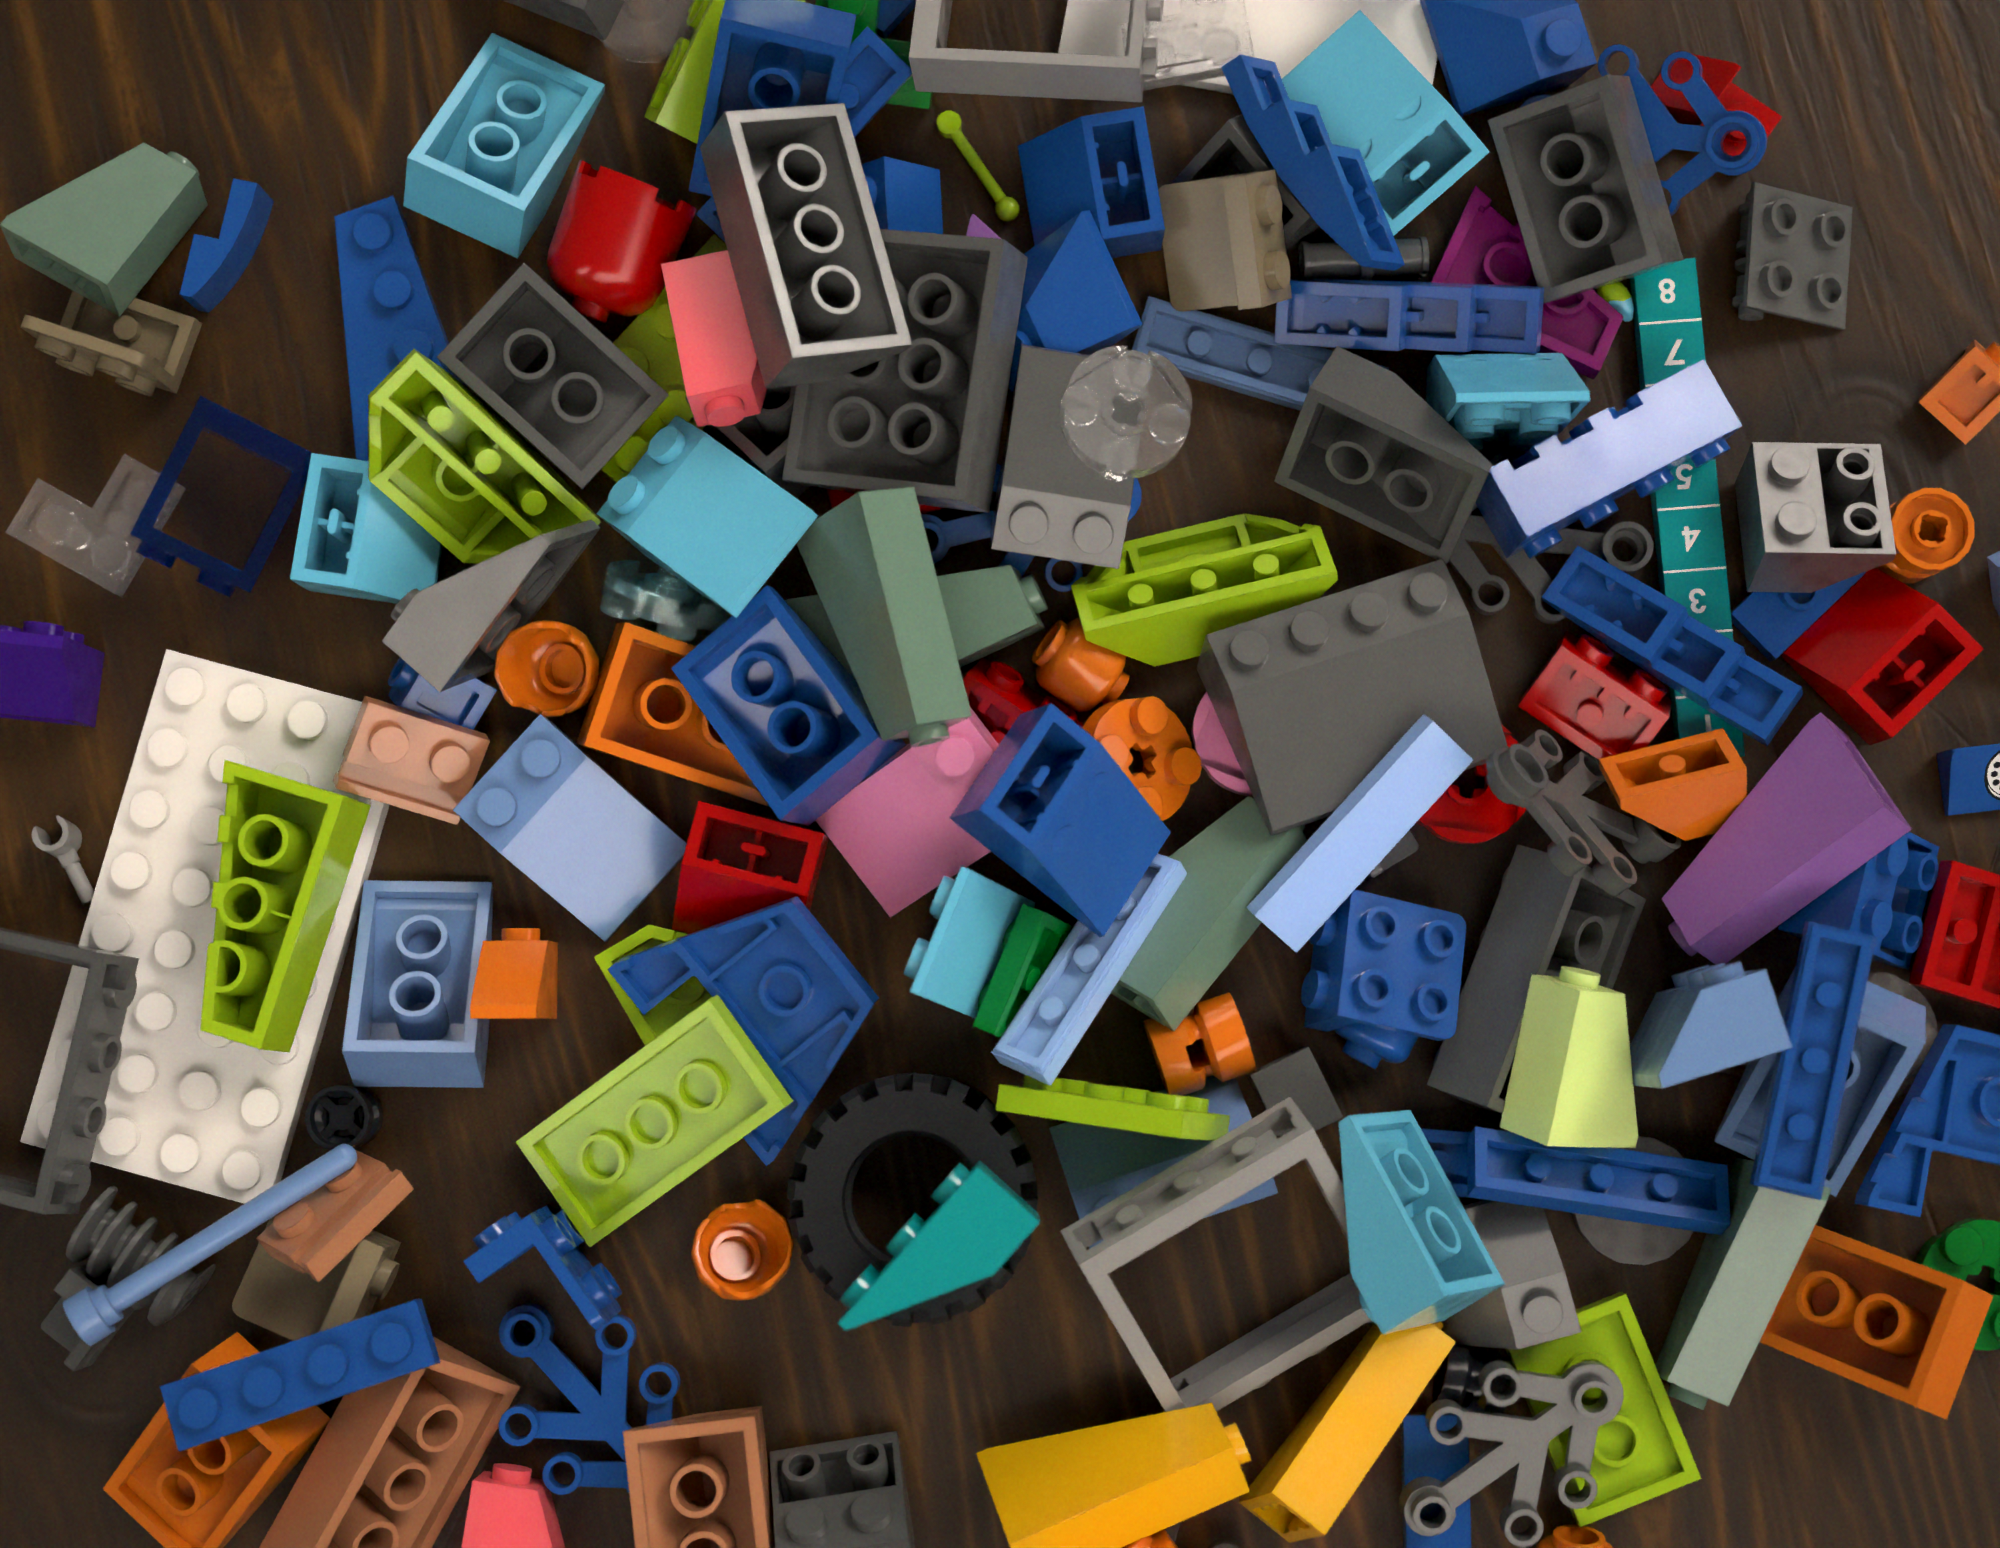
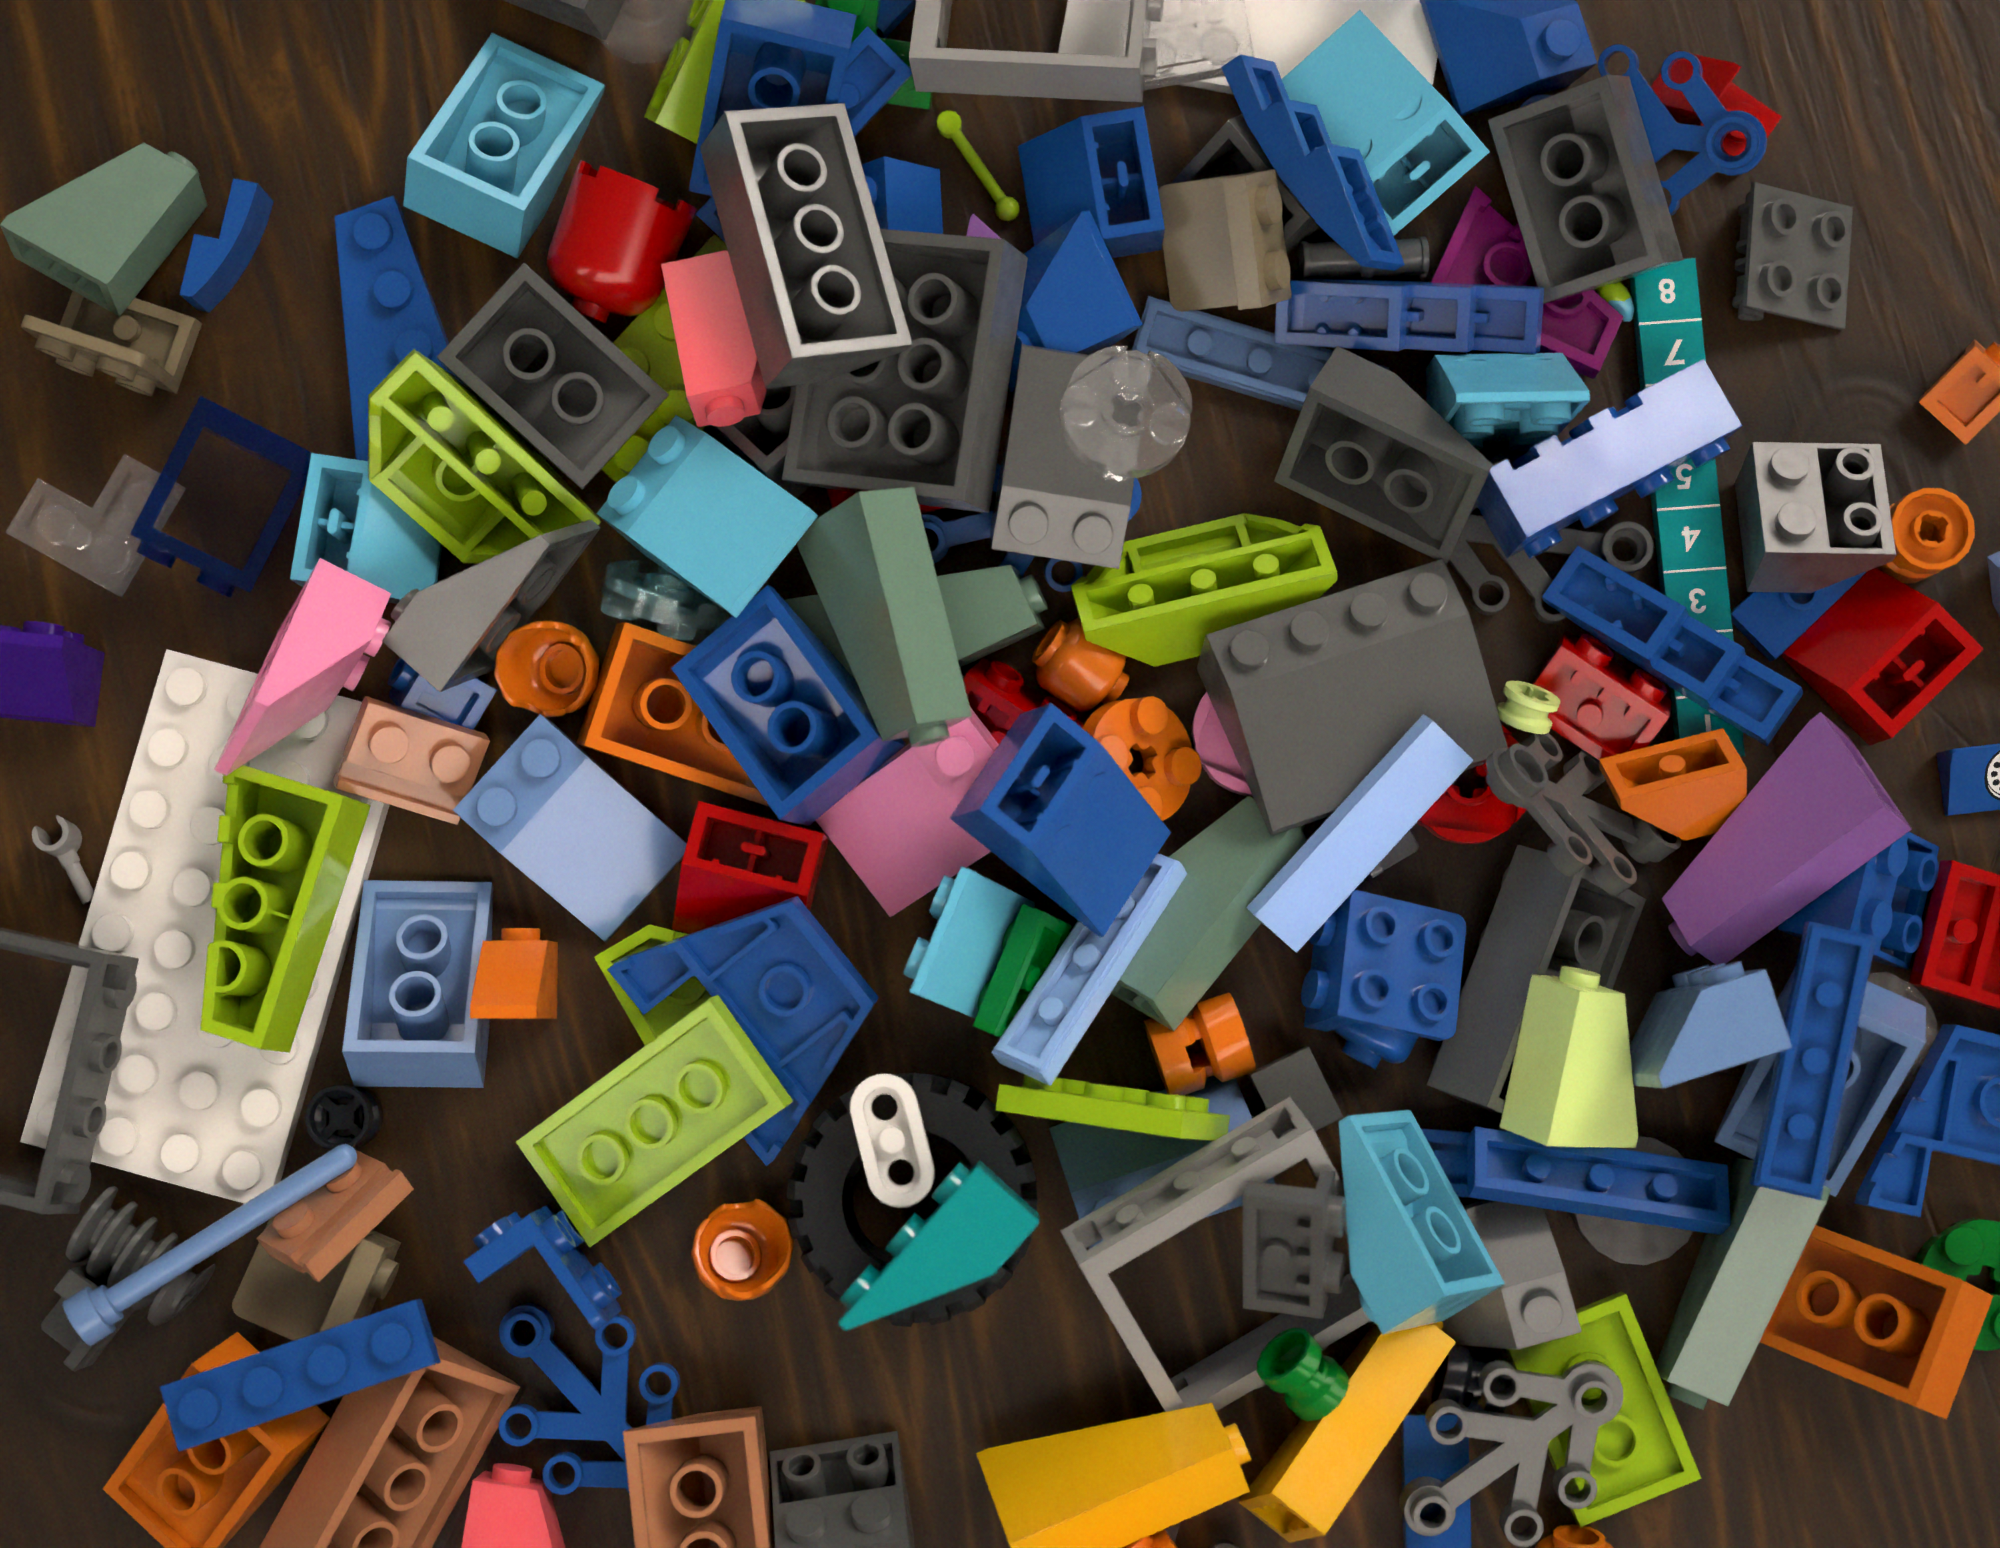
none -> bright pink slope [214,558,392,776]
none -> white plate [850,1074,935,1207]
none -> dark grey bracket [1243,1170,1346,1319]
none -> green wheel [1257,1327,1349,1422]
none -> yellowish green bush [1497,680,1561,734]

